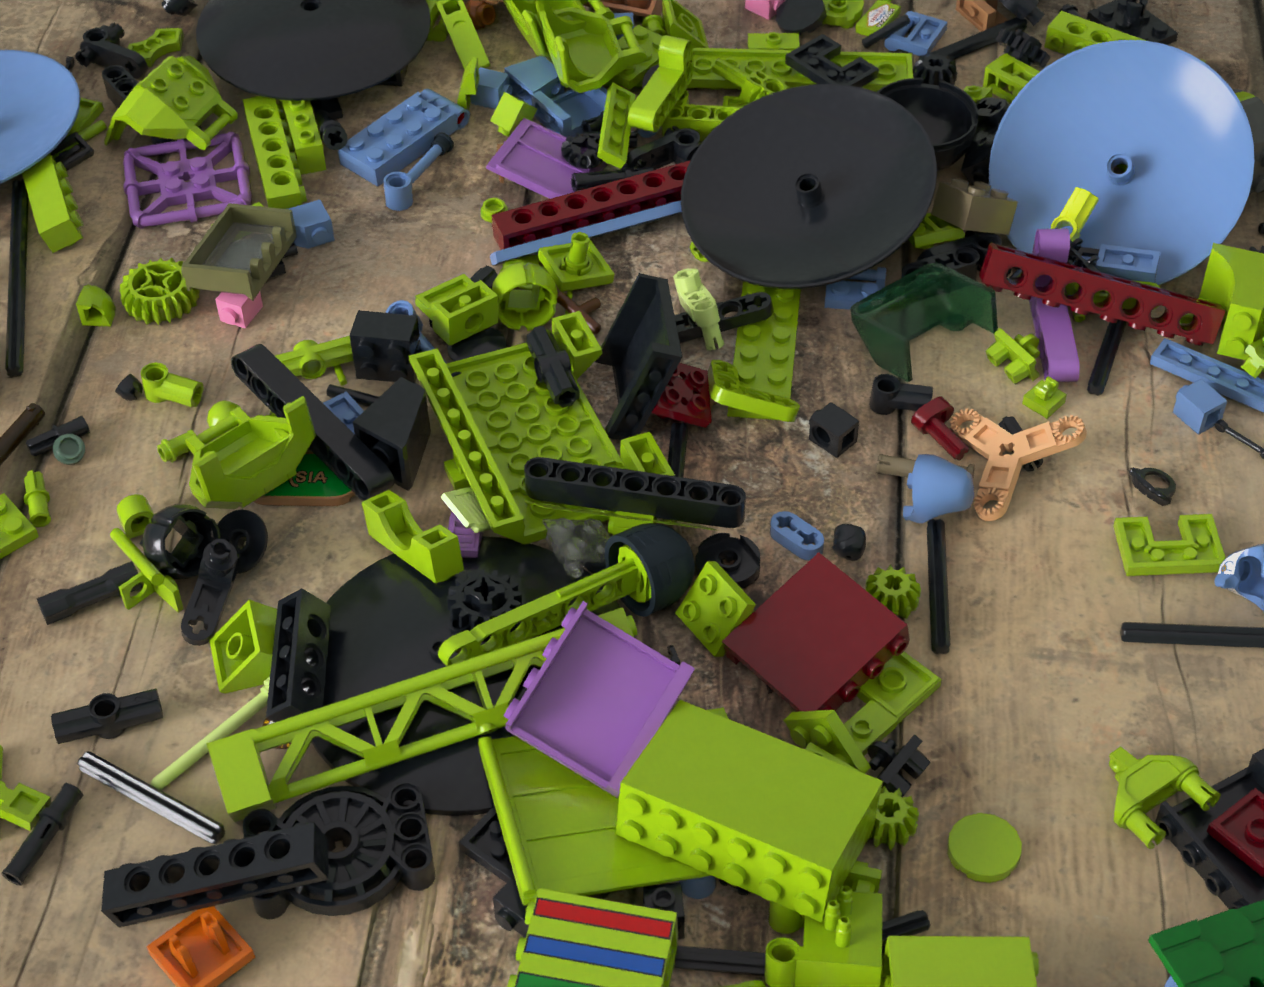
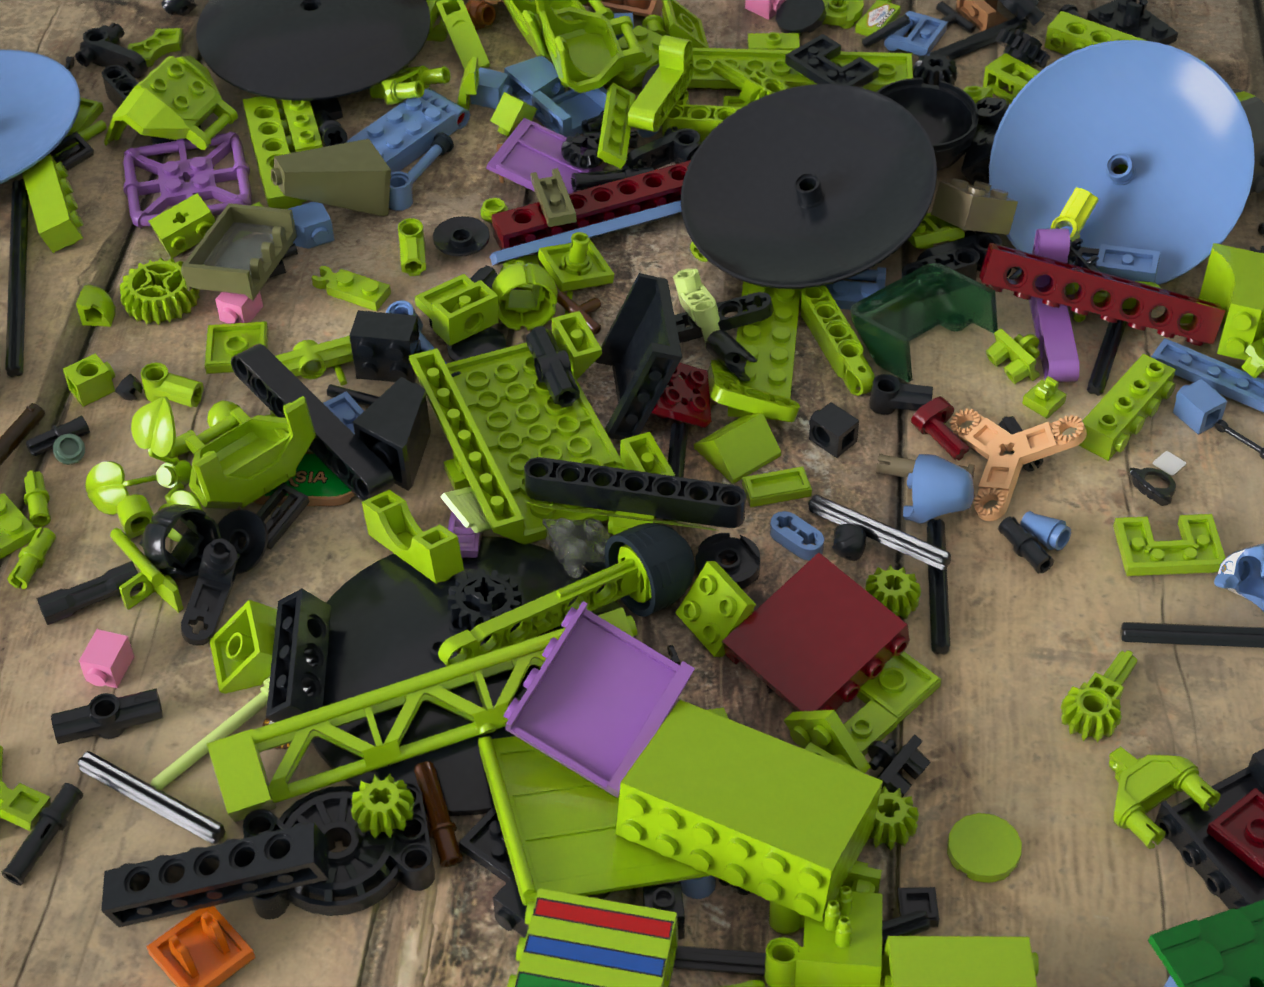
none -> lime pin [7,527,56,589]
none -> lime brick [63,353,116,407]
none -> bright pink brick [79,629,135,688]
none -> lime plant [85,397,203,542]
none -> lime brick [149,193,216,258]
none -> lime tile [205,321,268,374]
none -> black tile [256,482,310,550]
none -> olive slope [271,139,391,216]
none -> lime plate [311,266,391,311]
none -> lime gear [351,774,414,838]
none -> lime connector [369,66,450,105]
none -> lime piece [398,218,426,276]
none -> reddish brown axle [414,761,463,867]
none -> black dish [433,216,490,256]
none -> olive hinge [530,168,576,227]
none -> lime slope [694,412,781,484]
none -> black piece [706,330,758,381]
none -> lime tile [742,466,812,508]
none -> lime piece [800,285,875,396]
none -> axle [808,494,951,570]
none -> black tile [897,887,939,927]
none -> black piece [936,1,976,33]
none -> black pin [998,516,1054,574]
none -> medium blue cone [1020,511,1071,551]
none -> lime gear [1061,650,1137,742]
none -> lime brick [1079,353,1176,461]
none -> white sticker [1152,451,1186,476]

